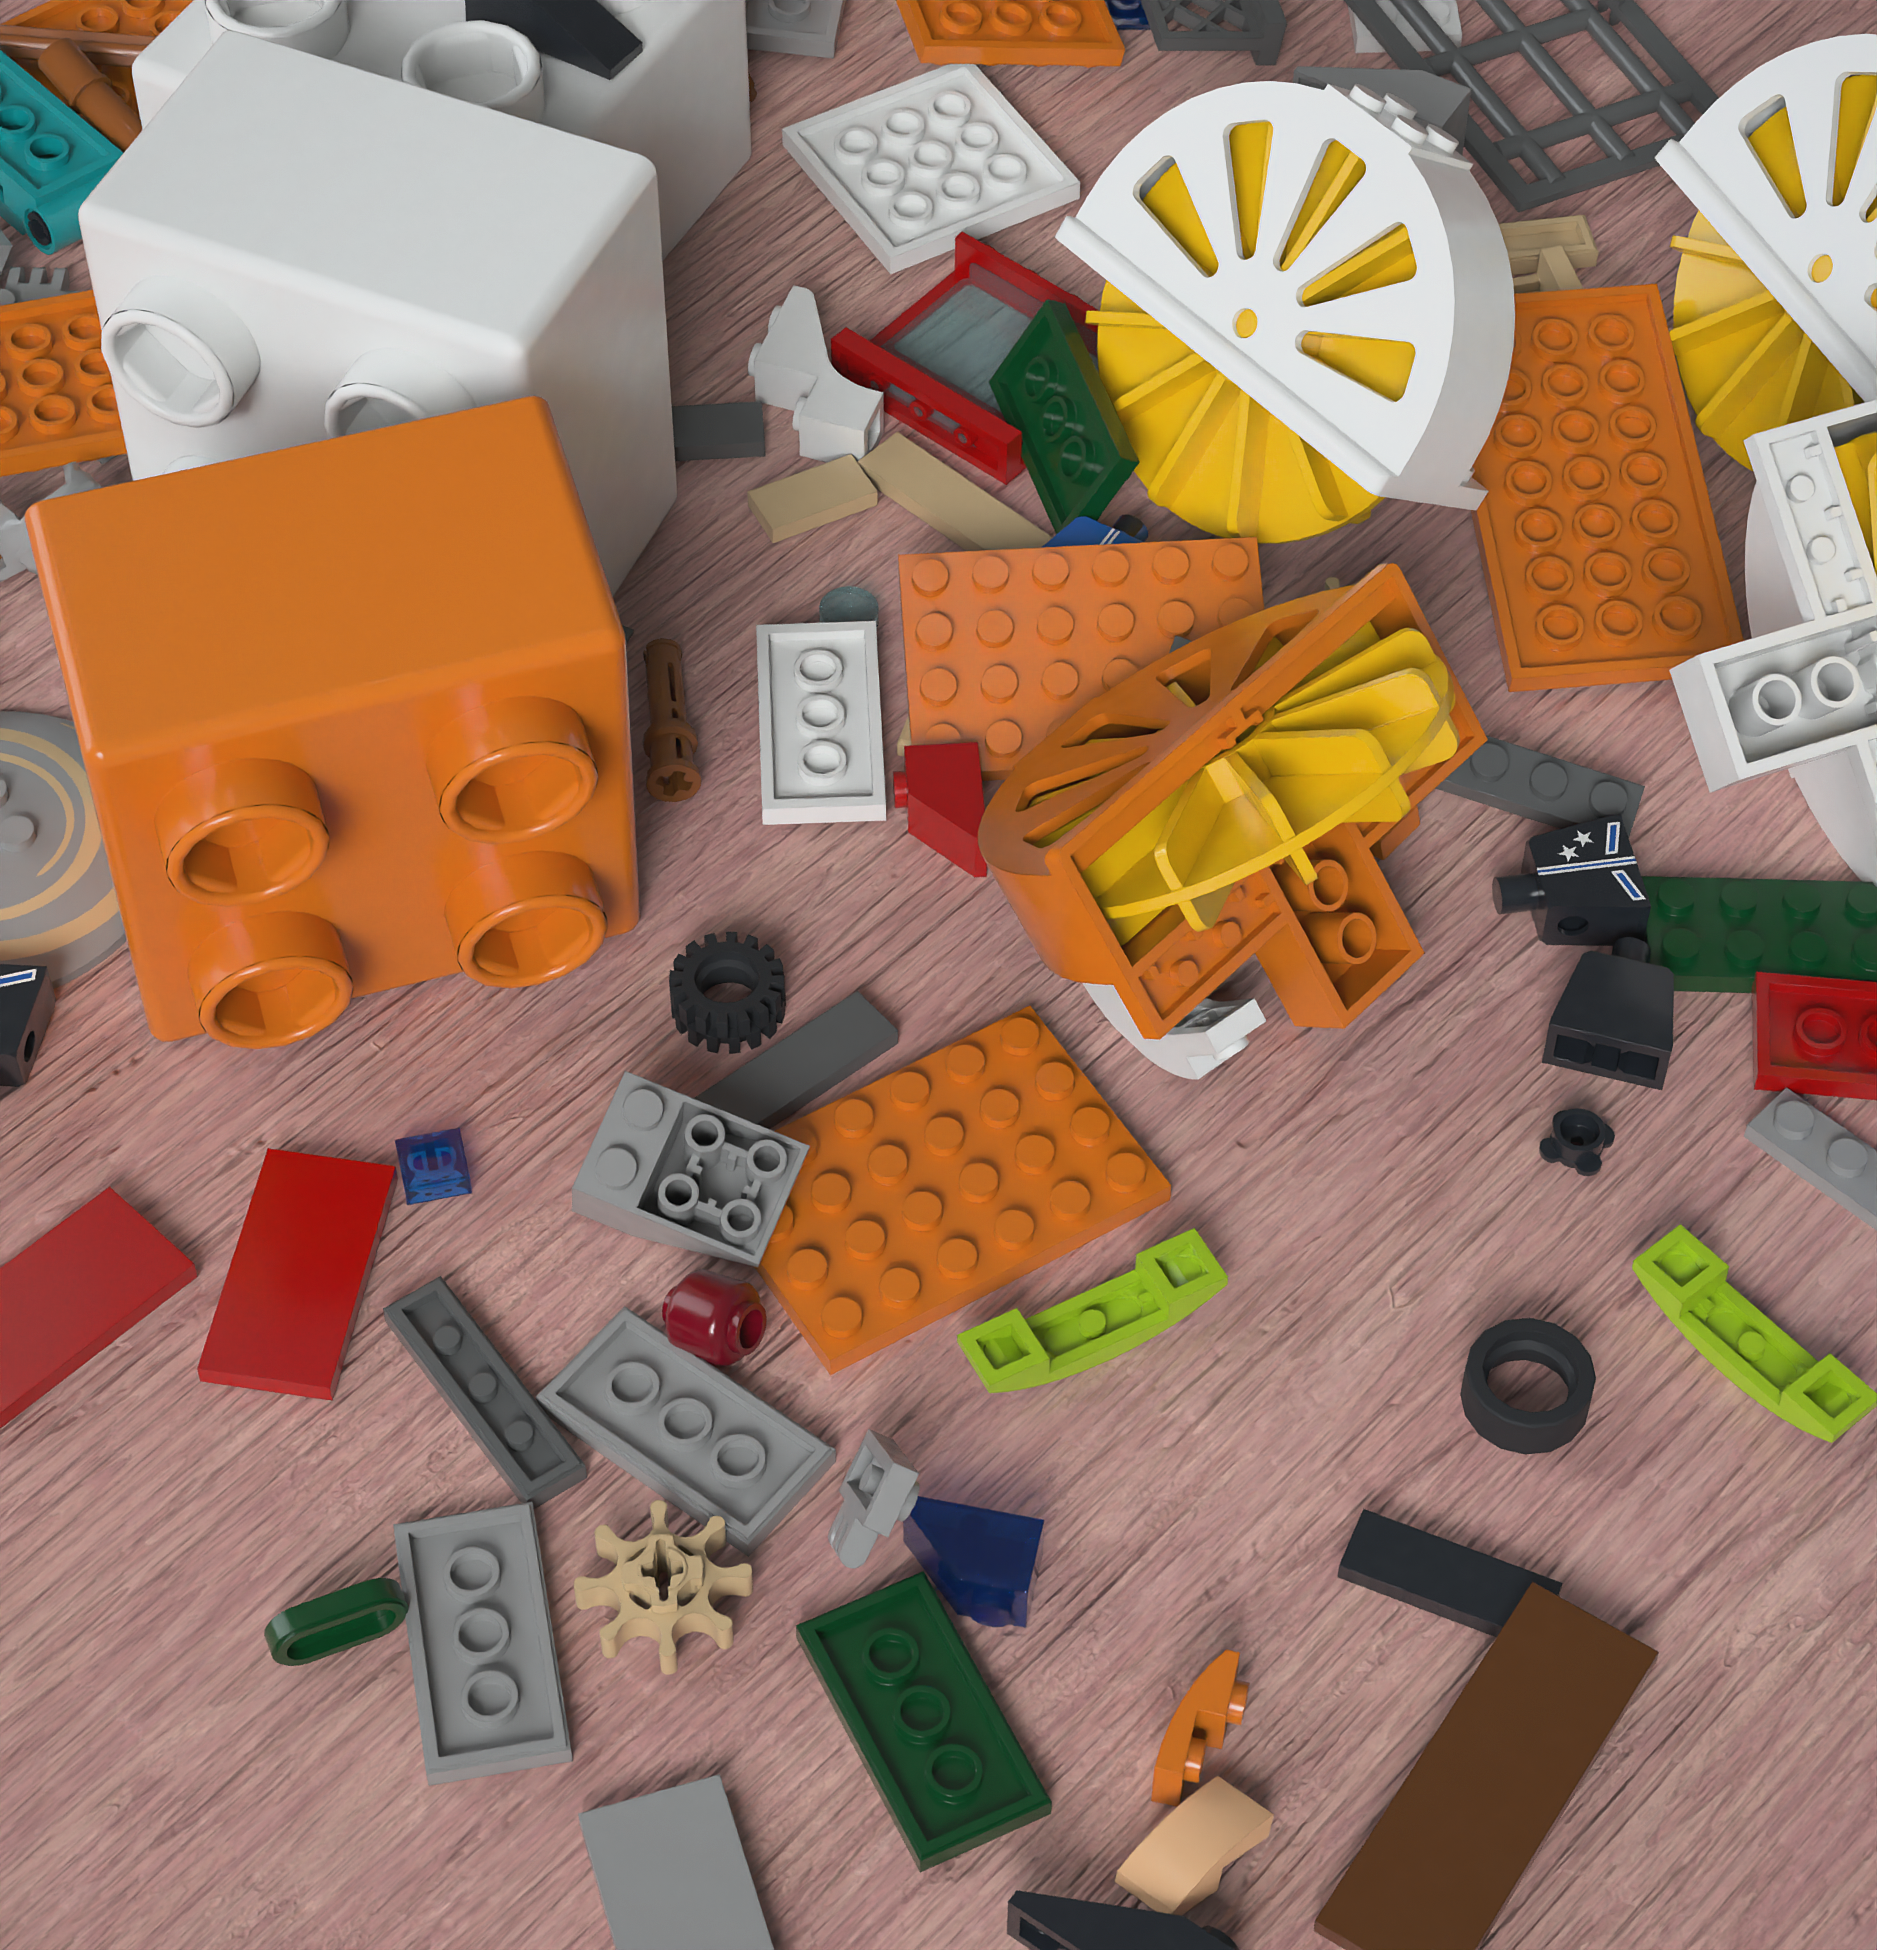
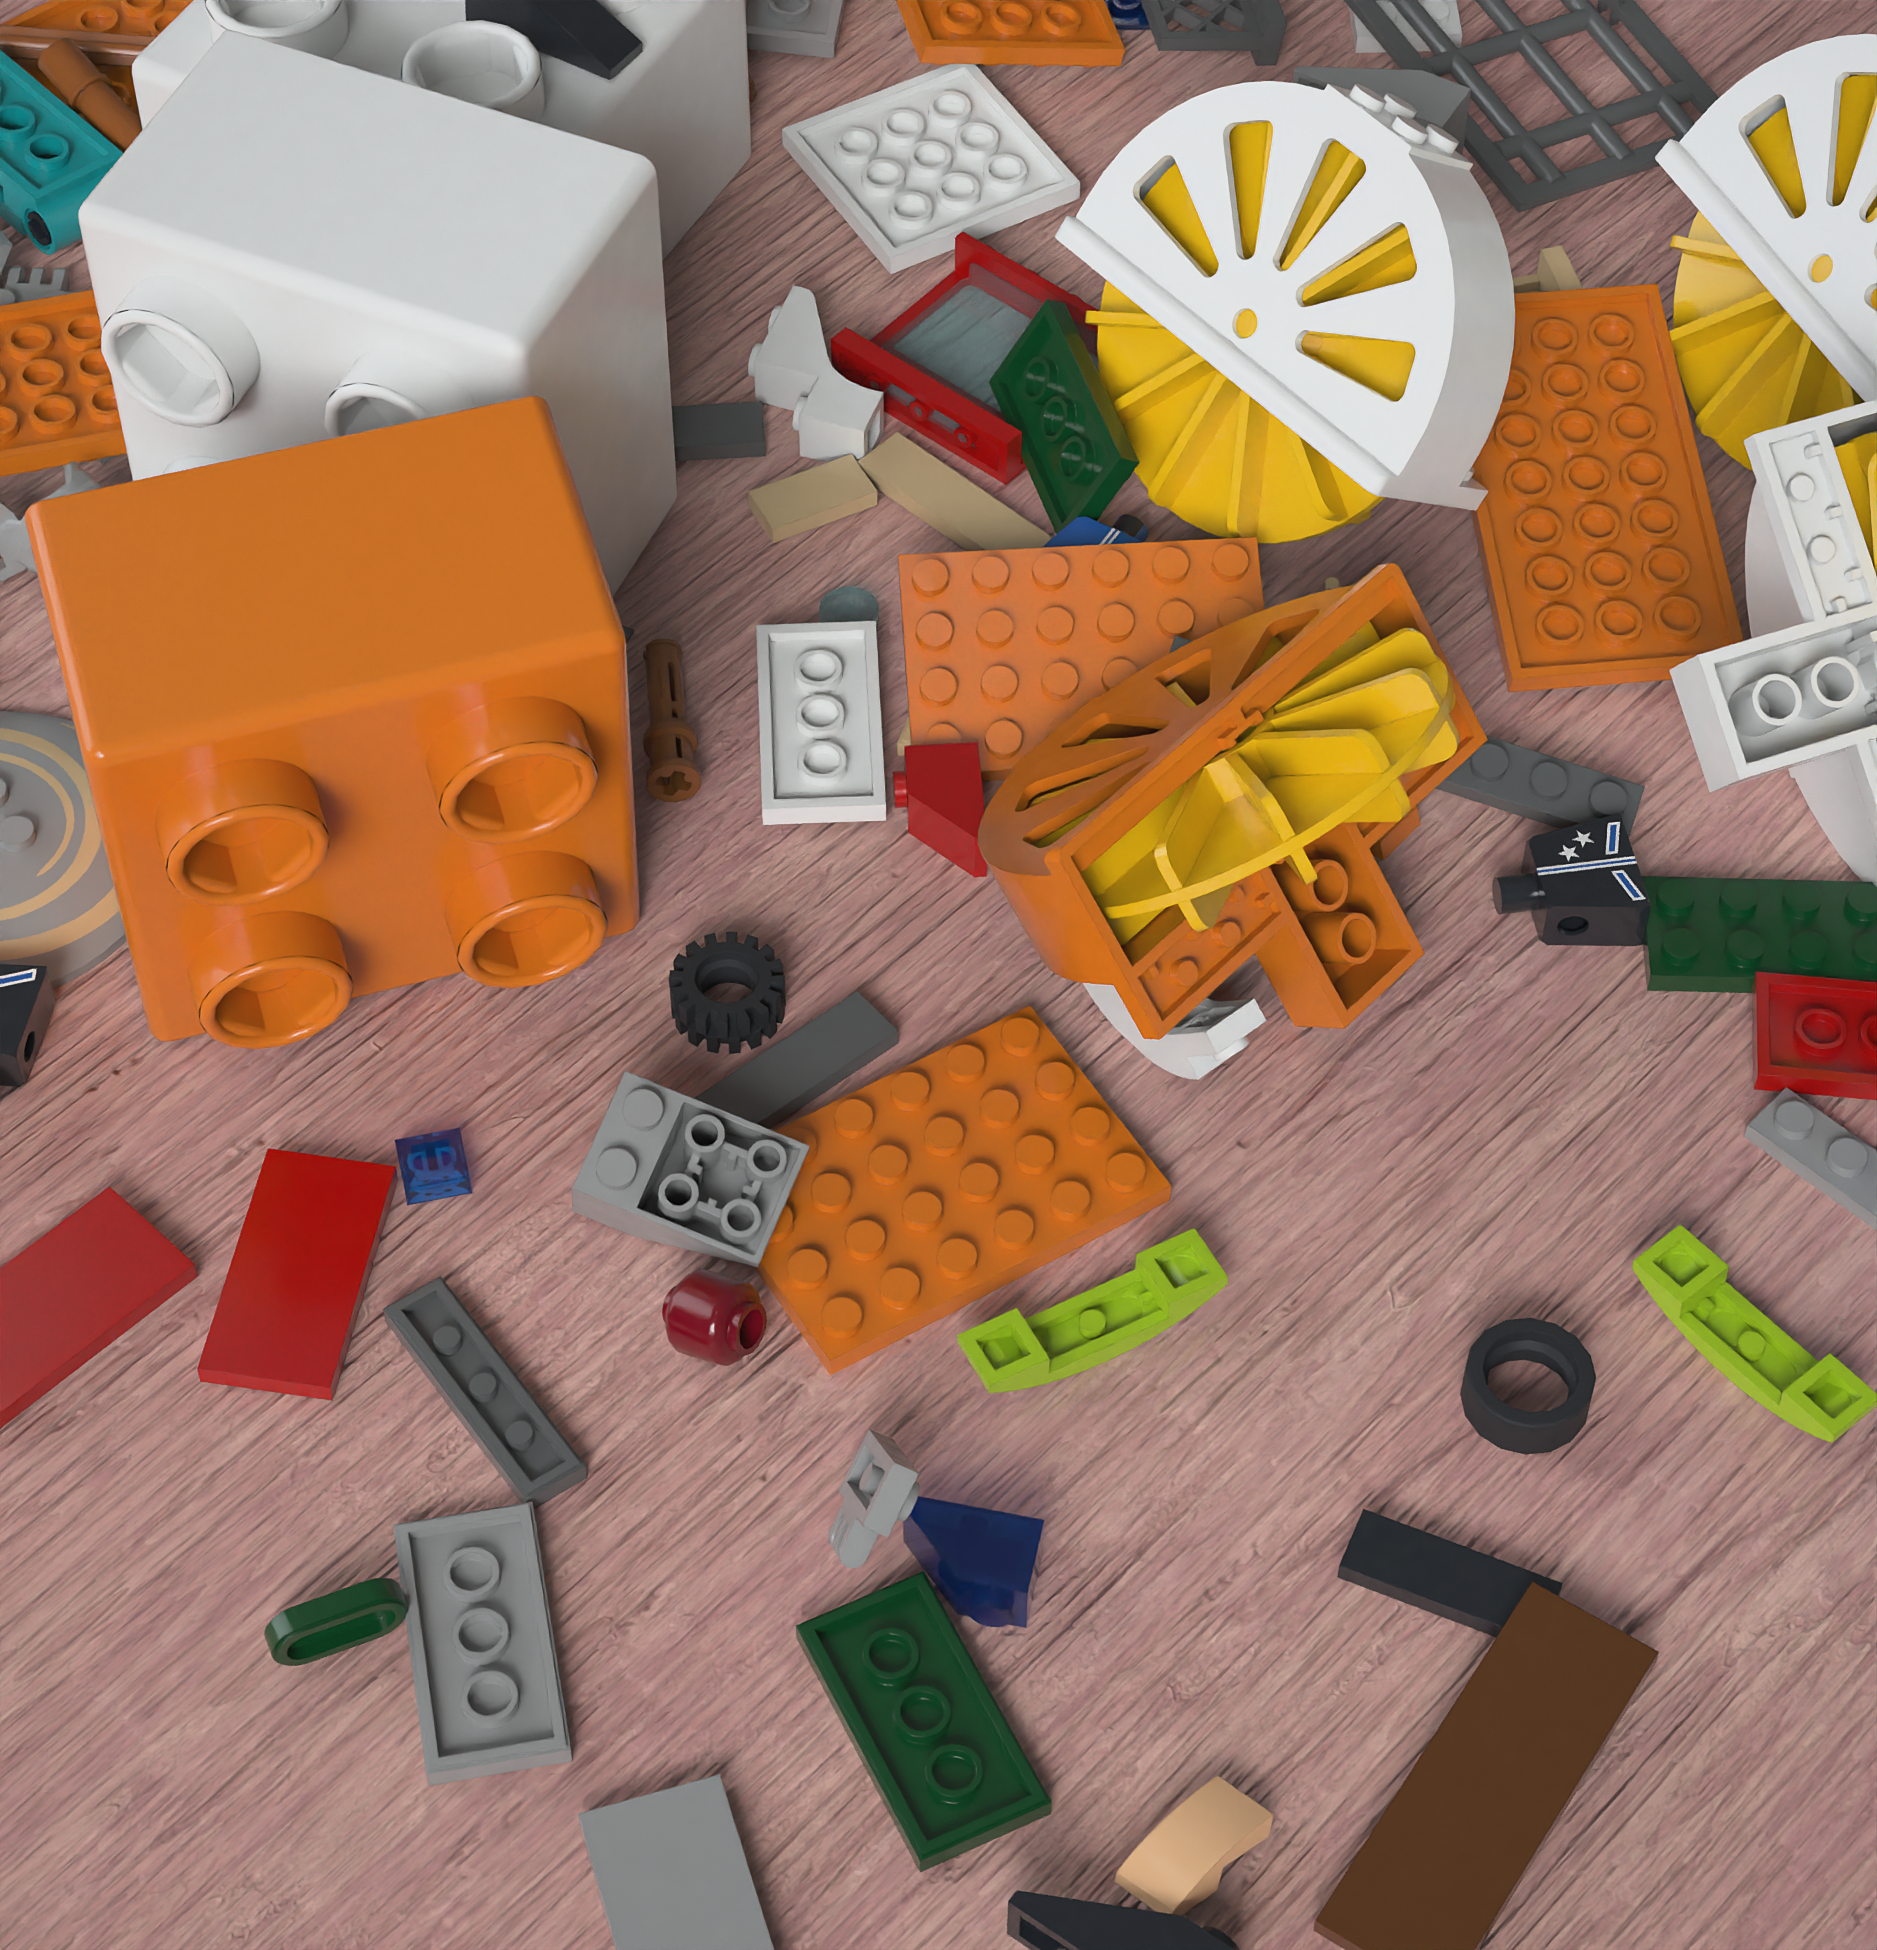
light grey tile [536,1306,836,1557] -> none
tan gear [574,1500,753,1675] -> none
orange slope [1151,1649,1250,1807] -> none
tan tile [1499,215,1598,275] -> none
black plate [1539,1108,1615,1176] -> none
black torso [1542,937,1674,1090] -> none

